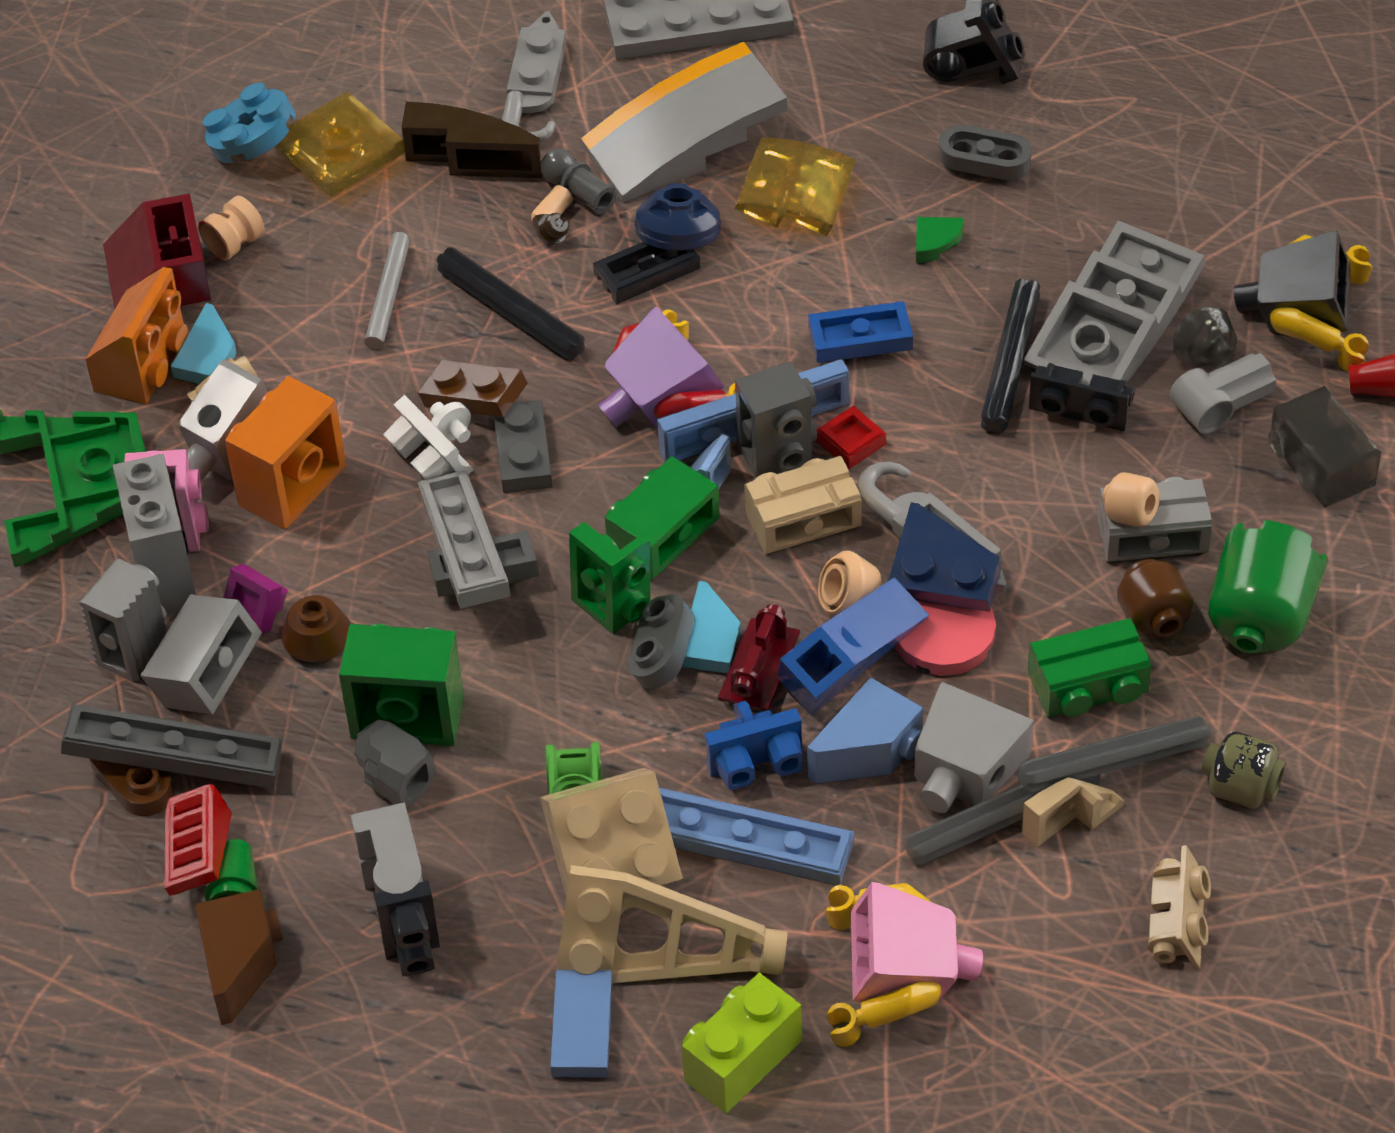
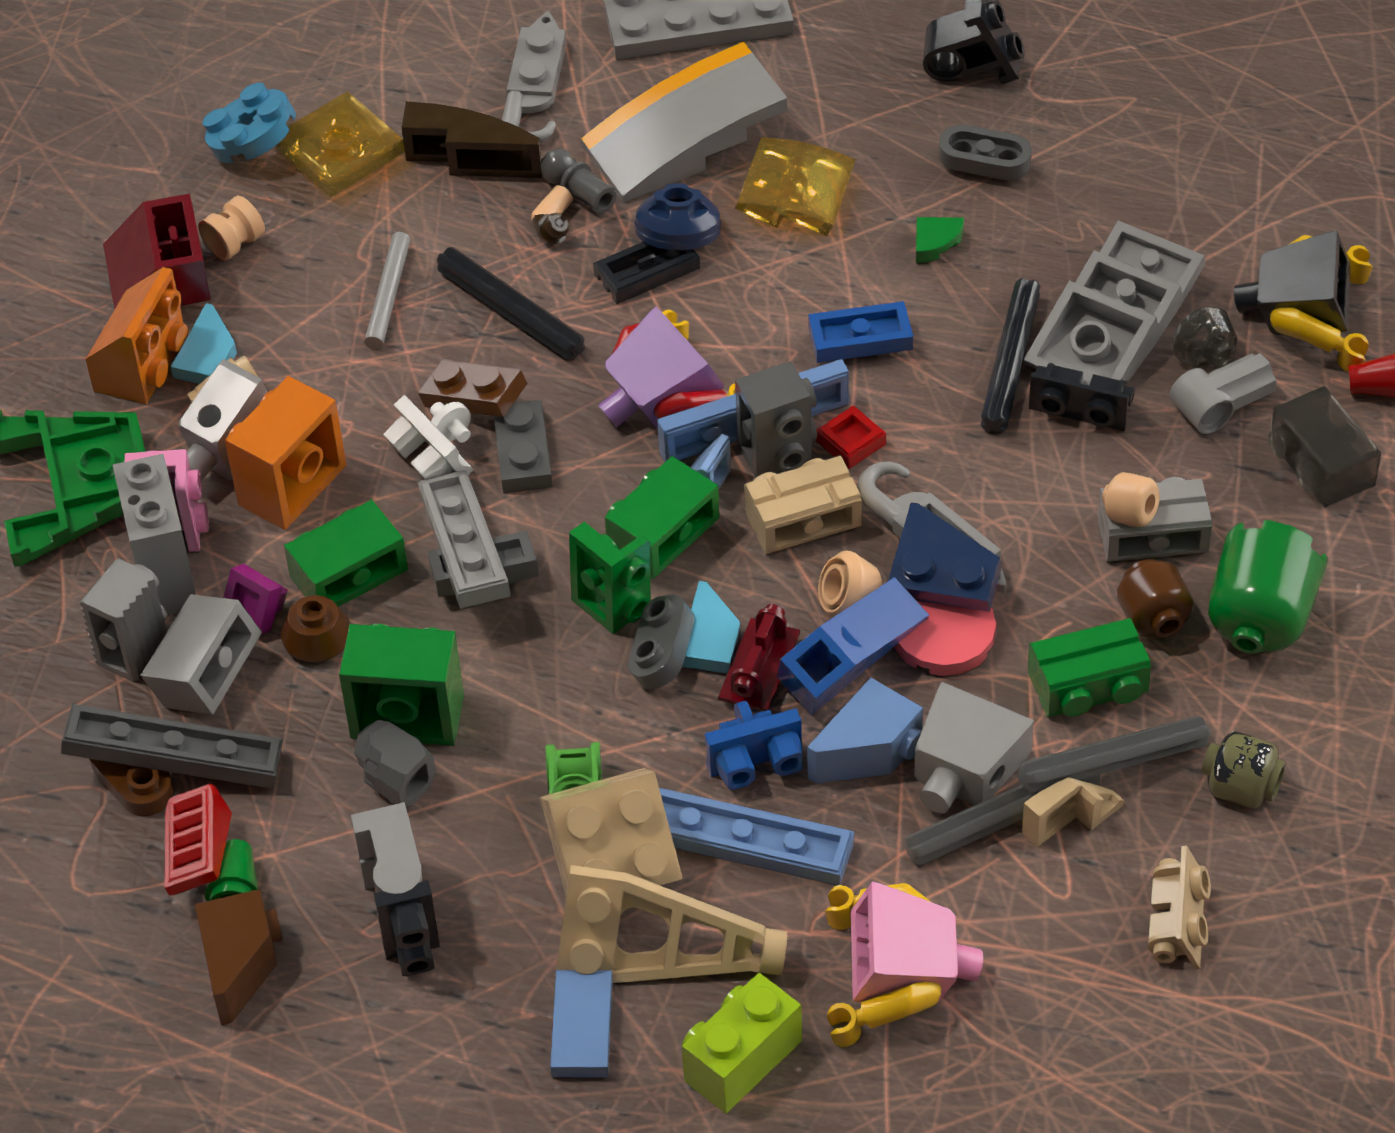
none -> green brick [284,499,408,607]

